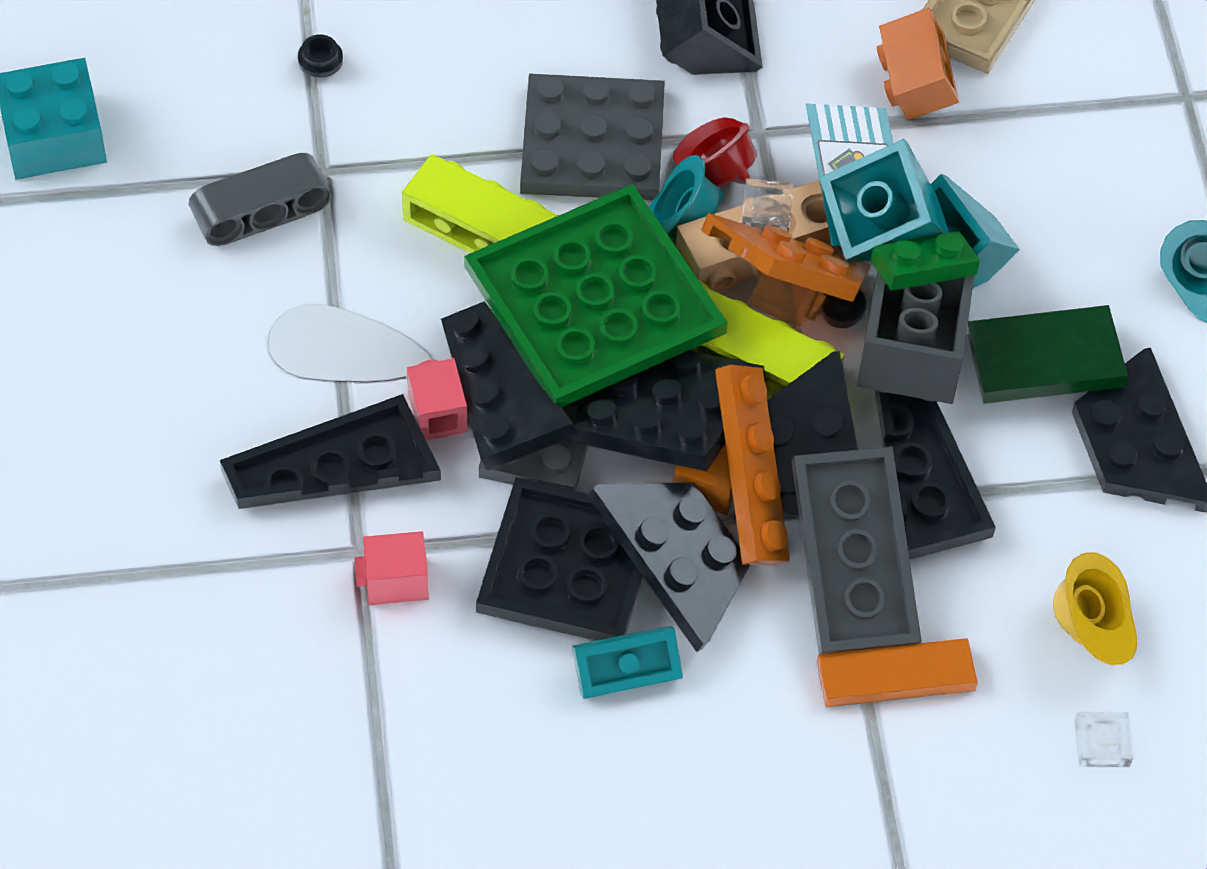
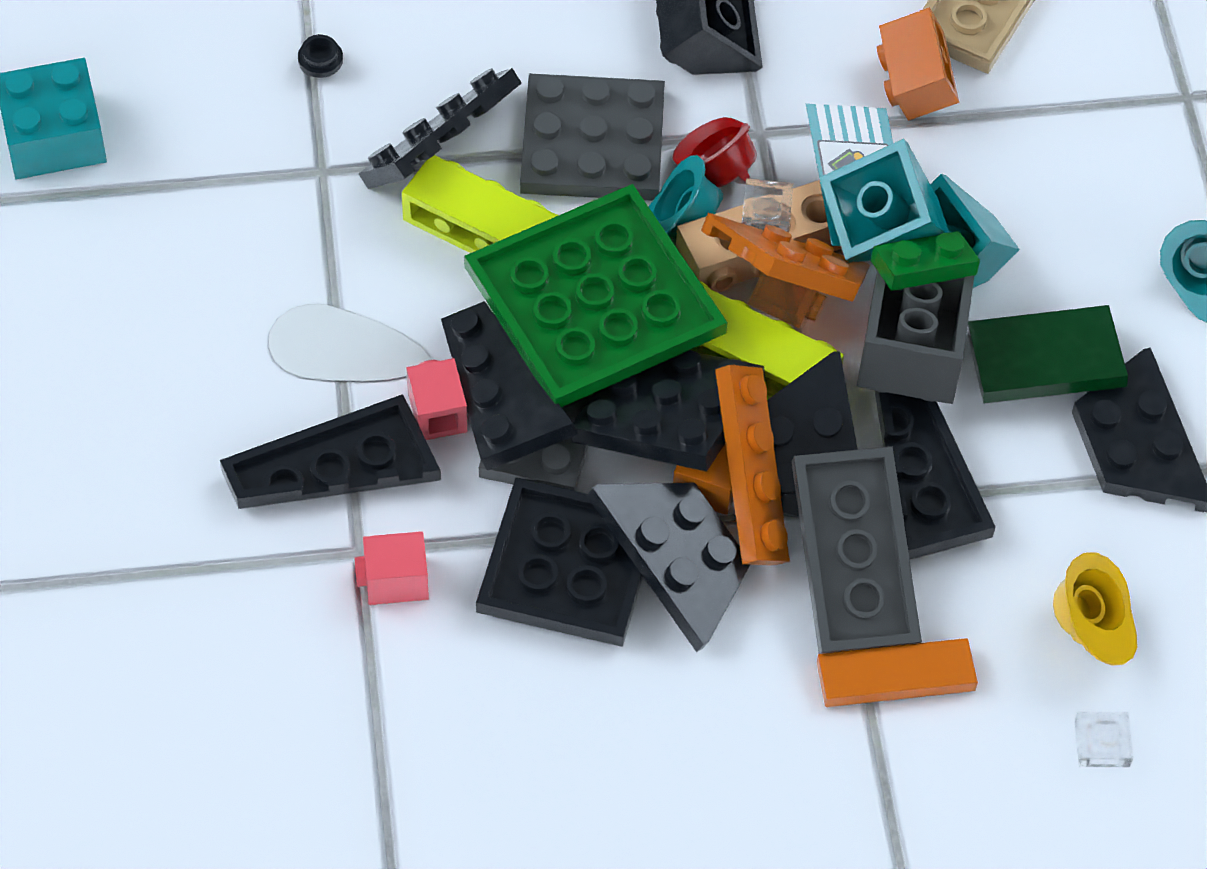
dark grey beam [188,153,332,246] -> none
teal plate [572,625,683,699] -> none
black plate [818,289,866,329] -> none
none -> black wing [358,68,522,189]

